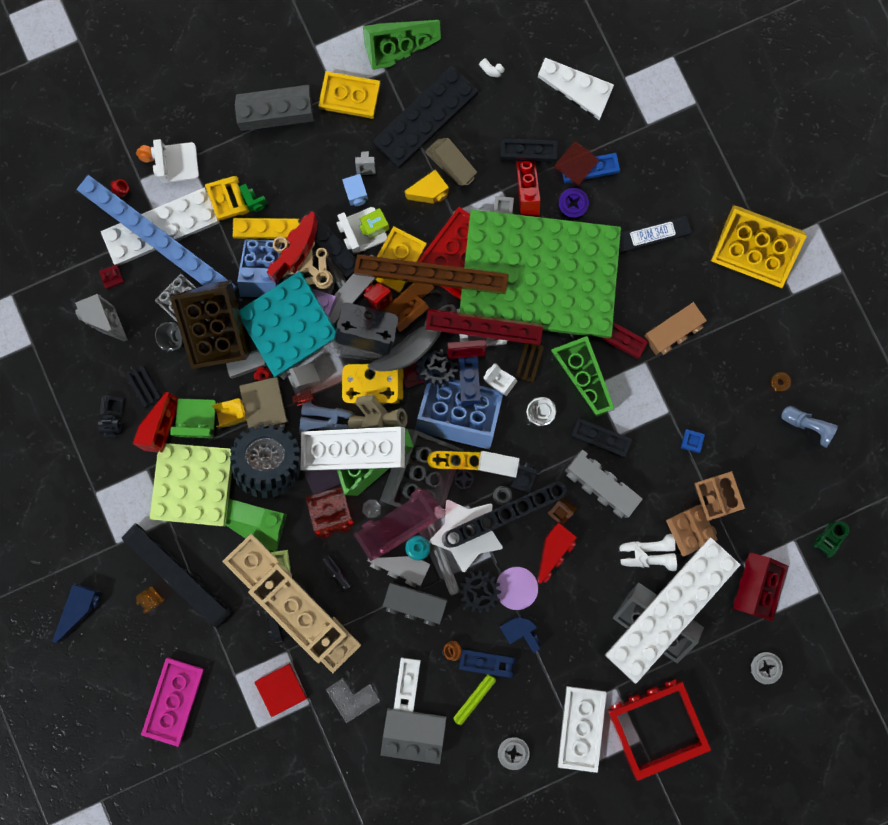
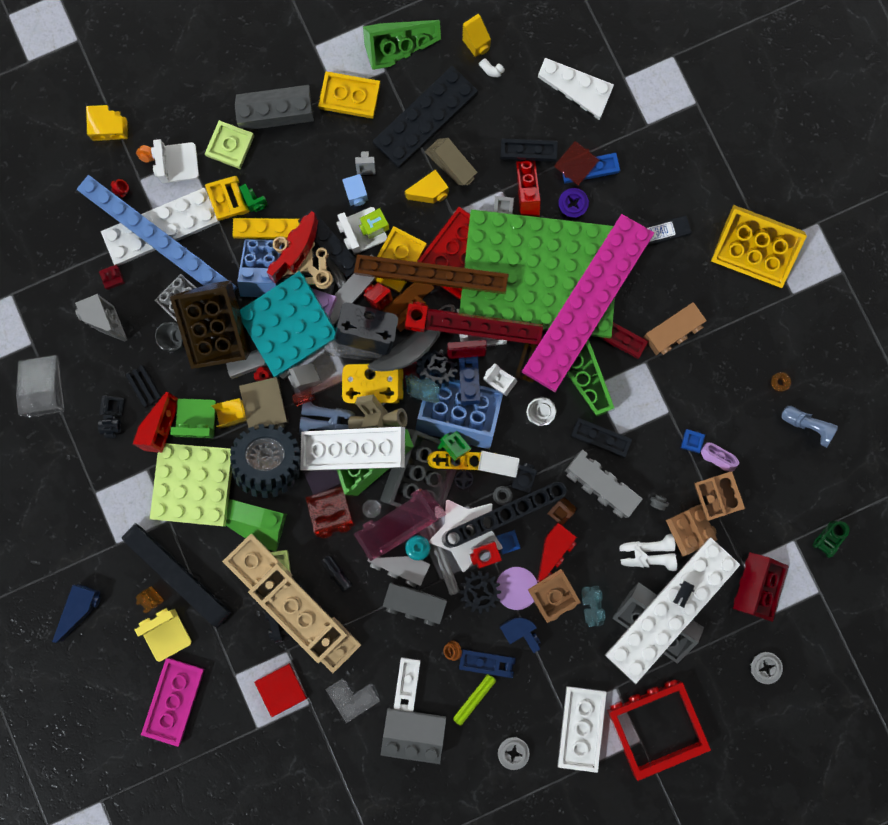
none -> clear slope [16,355,64,417]
none -> yellow piece [86,105,128,141]
none -> light yellow bracket [135,608,192,662]
none -> yellowish green plate [205,121,254,169]
none -> red brick [405,302,428,333]
none -> clear light blue slope [405,374,440,403]
none -> green bracket [438,431,471,461]
none -> yellow slope [463,14,491,57]
none -> red brick [469,541,502,569]
none -> blue tile [496,530,520,554]
none -> dark pink plate [522,214,654,392]
none -> medium nougat plate [528,569,581,623]
none -> clear light blue hinge [581,585,606,627]
none -> dark grey plate [650,495,669,511]
none -> black pin [673,581,695,608]
none -> lavender plate [701,443,739,472]

